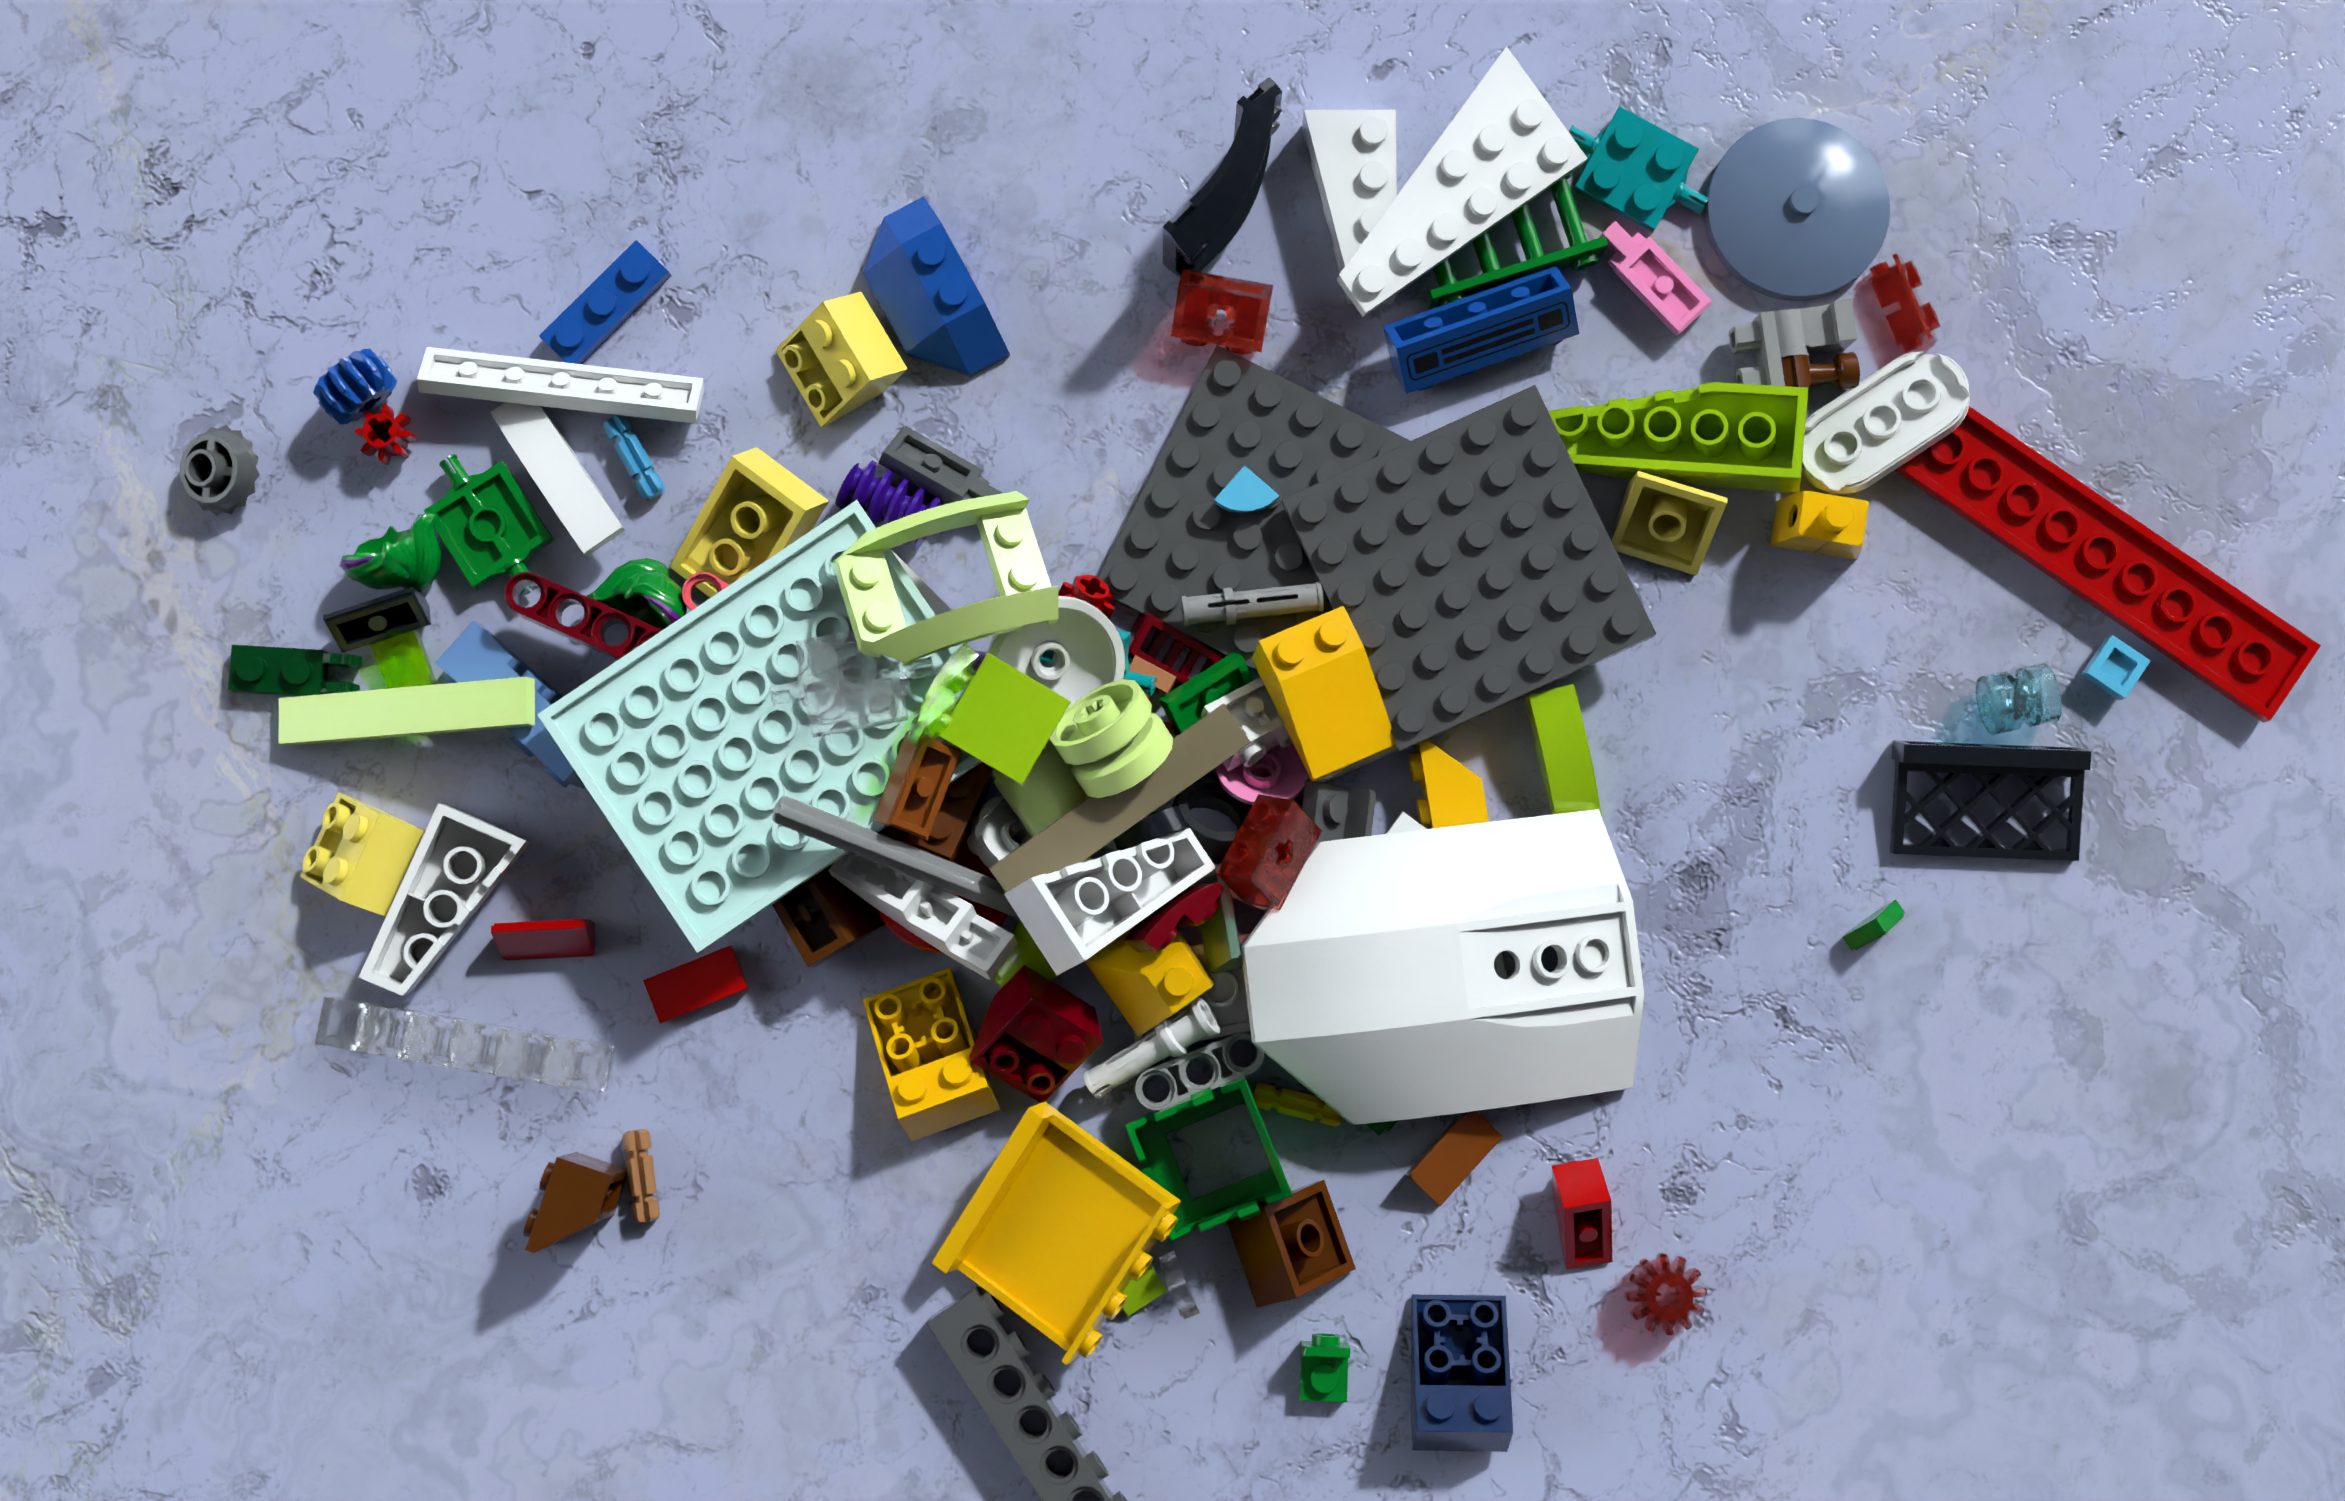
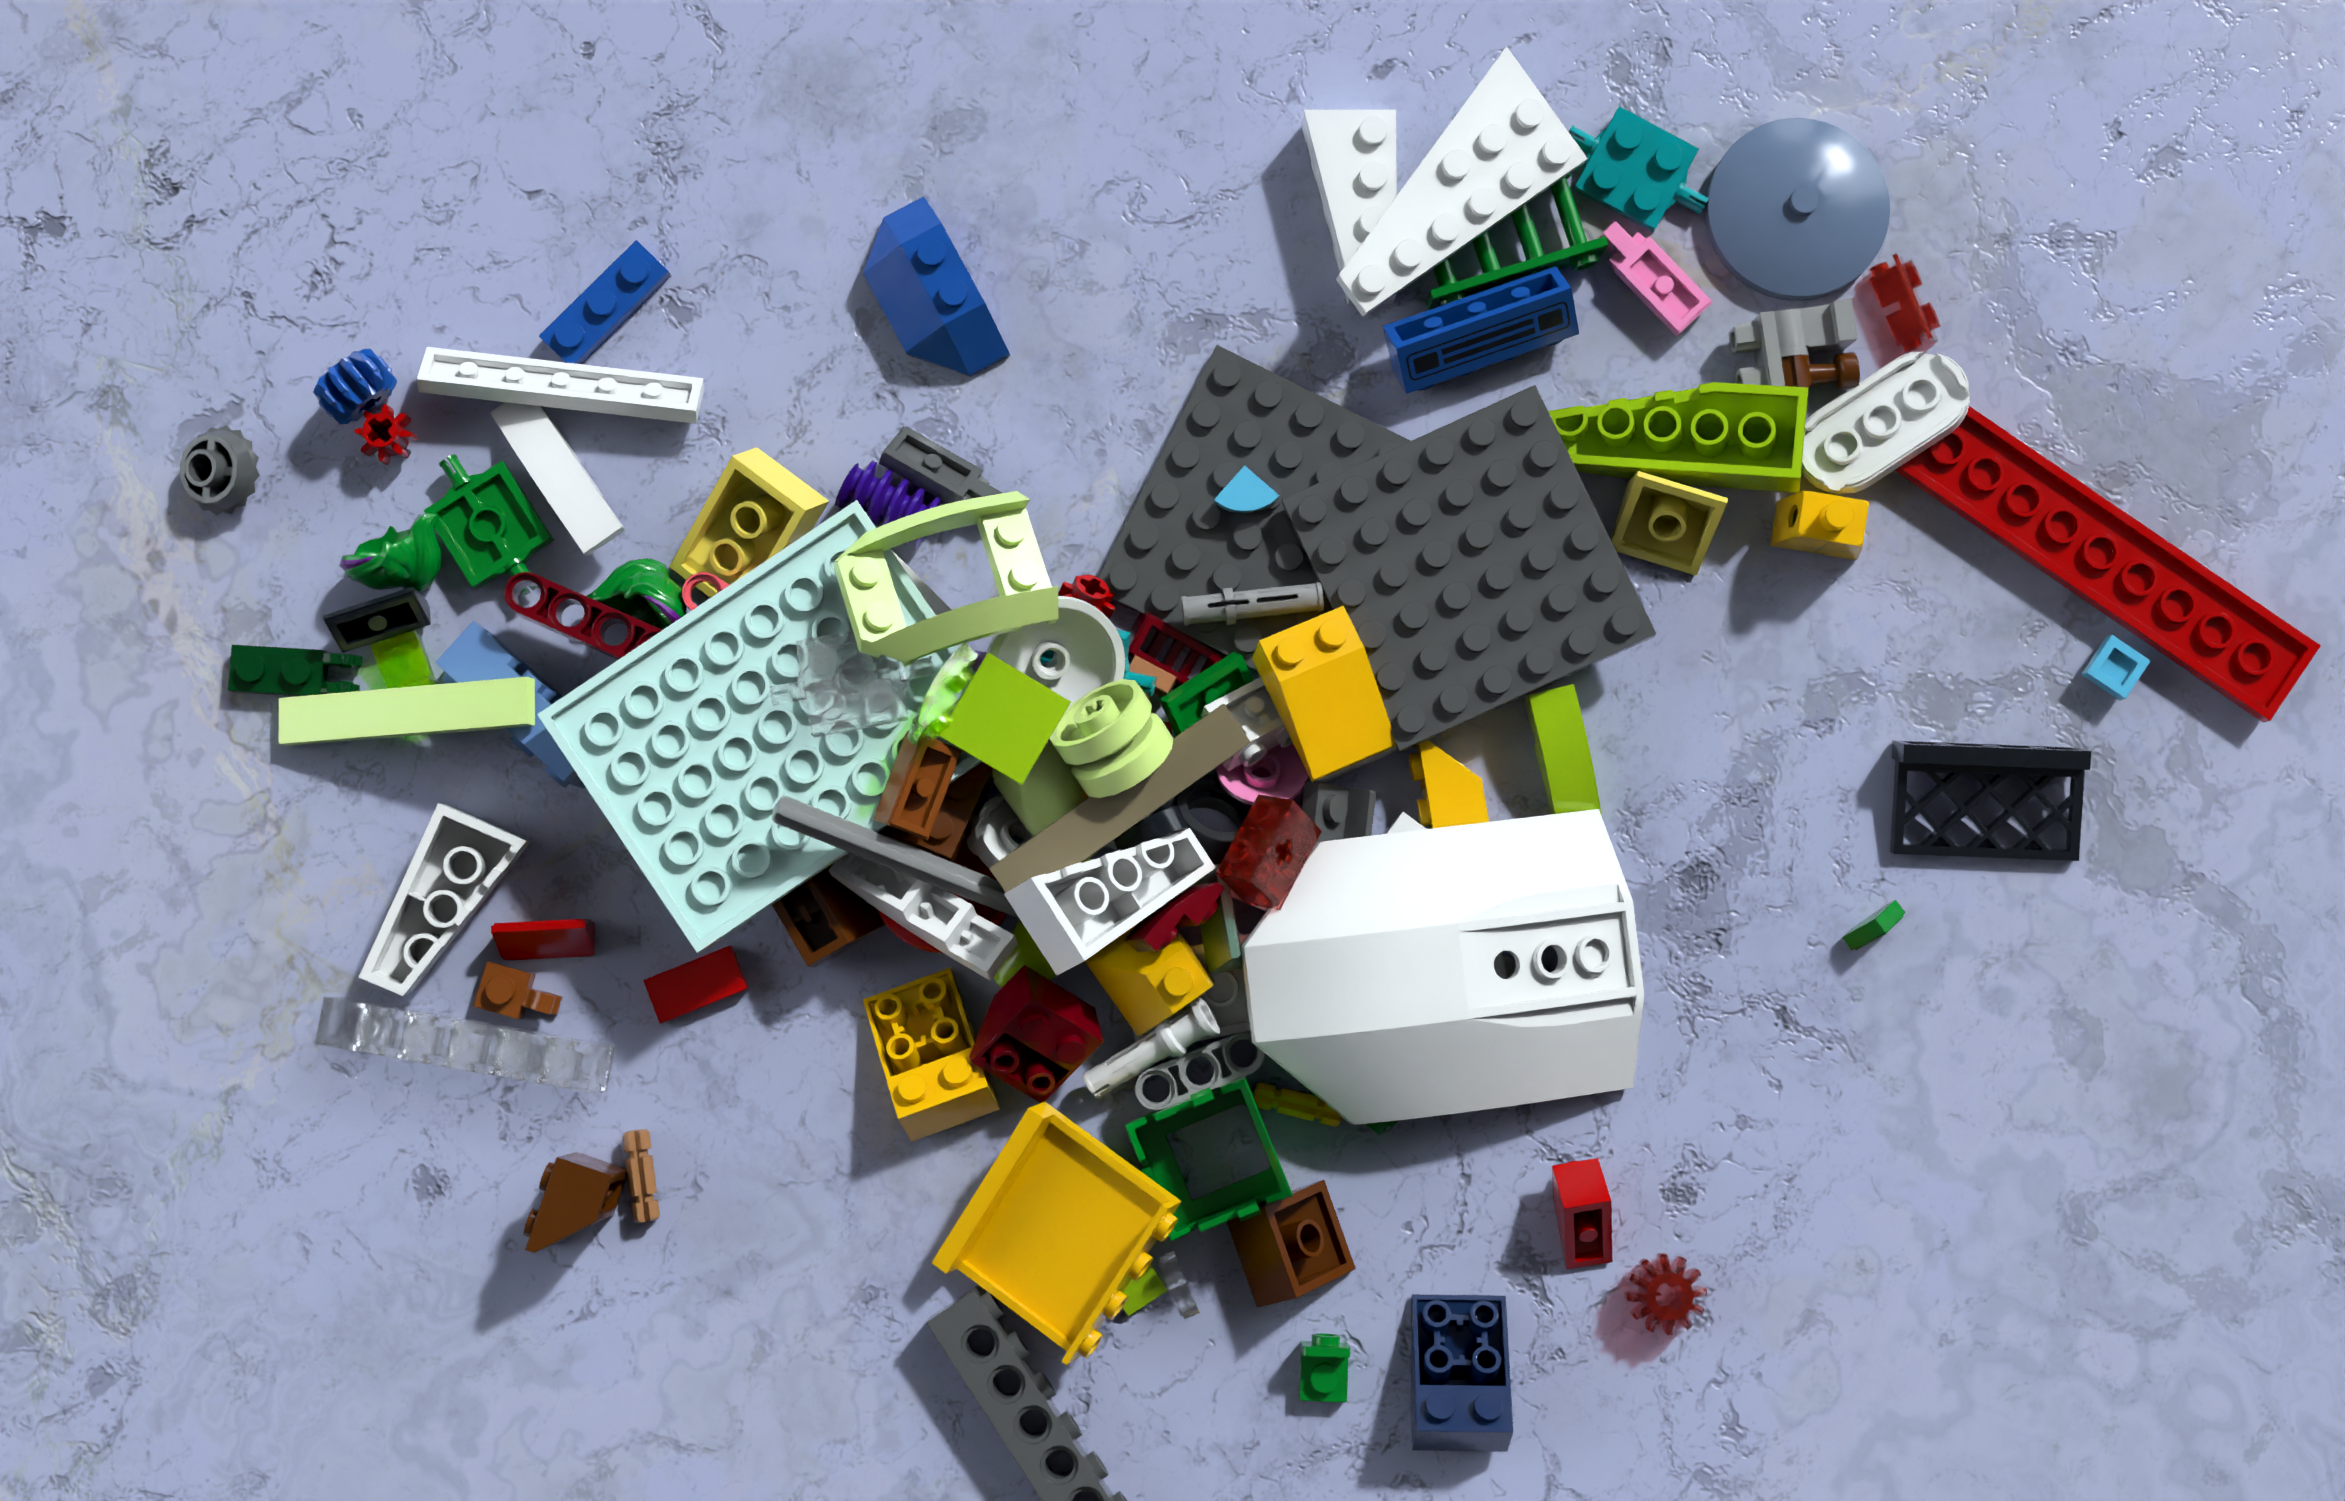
light yellow slope [299,792,425,917] -> none
dark azure axle [603,415,665,501] -> none
light yellow slope [775,292,908,427] -> none
black wedge [1163,77,1282,283] -> none
clear red brick [1171,269,1273,354] -> none
dark orange slope [1405,1111,1503,1206] -> none
clear light blue wheel [1976,663,2062,735] -> none
none -> dark orange plate [473,961,563,1019]

